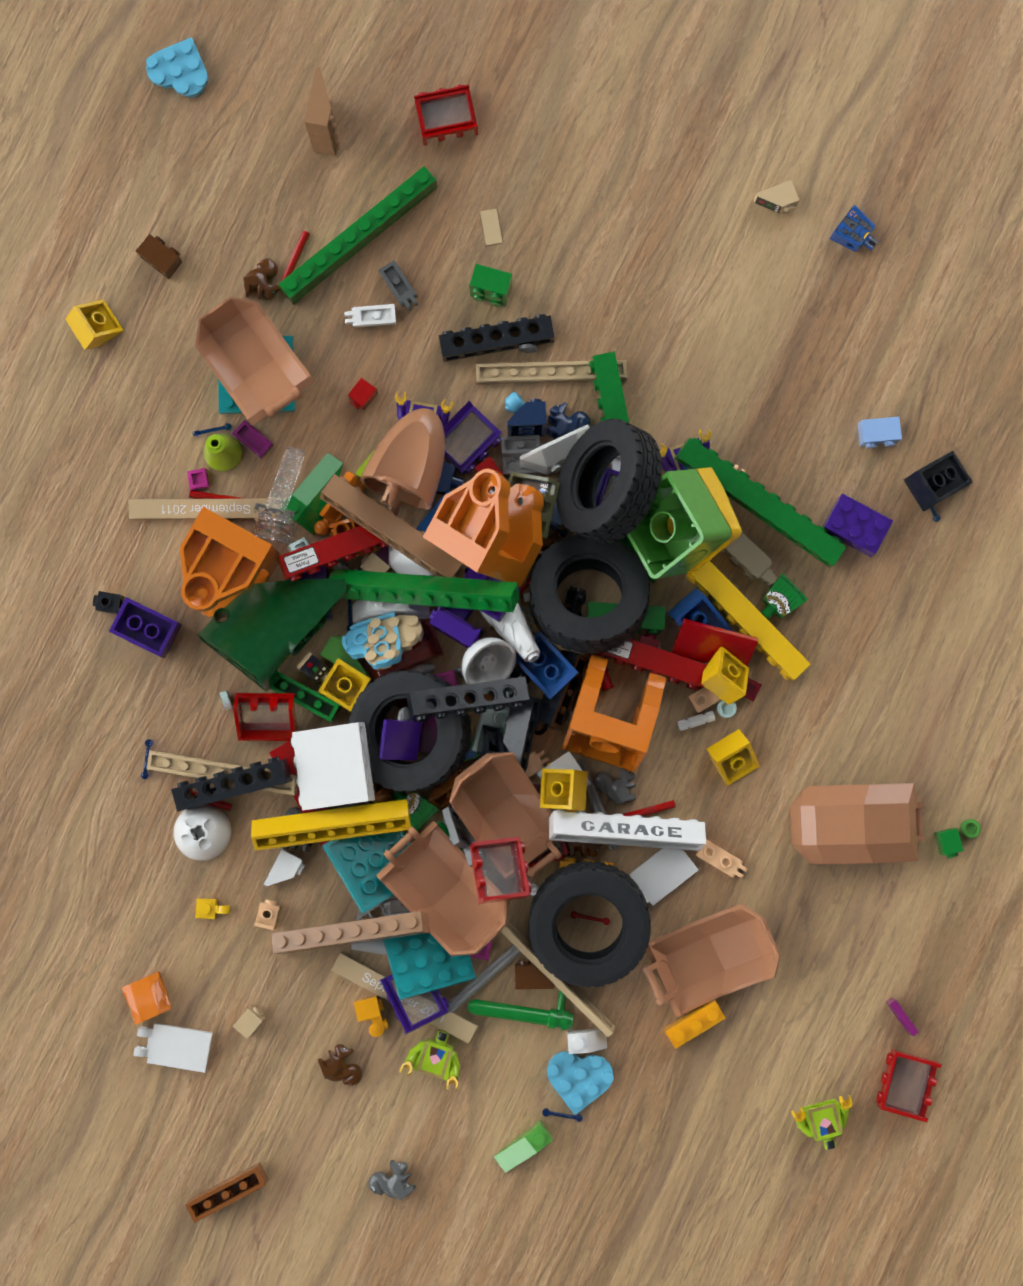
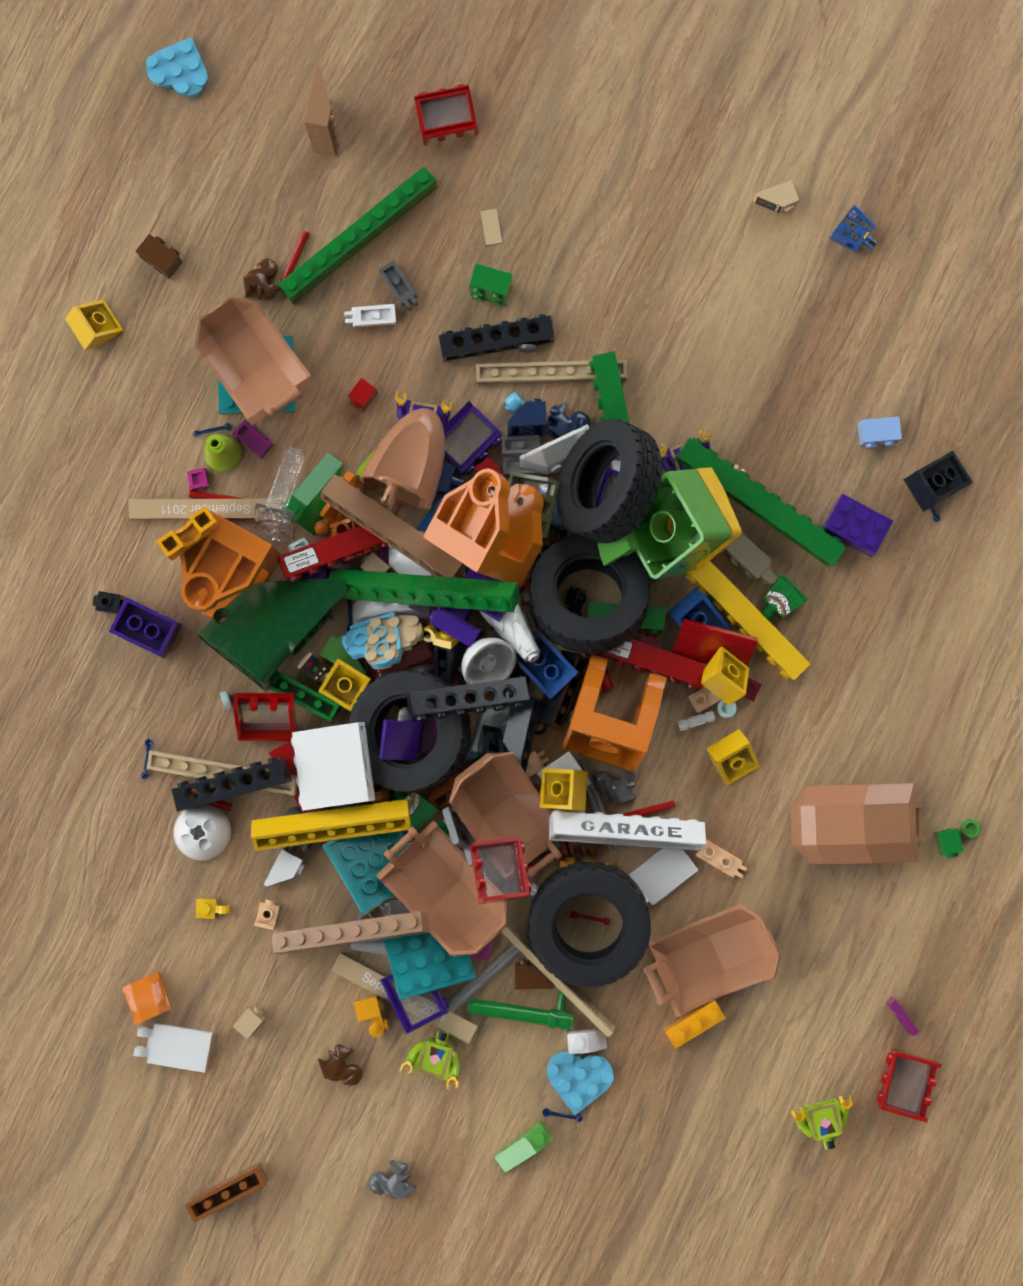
none -> light orange arch [156,506,221,561]
none -> yellow plate [423,625,459,649]
none -> black slope [434,641,464,684]
none -> bright green slope [598,531,640,566]

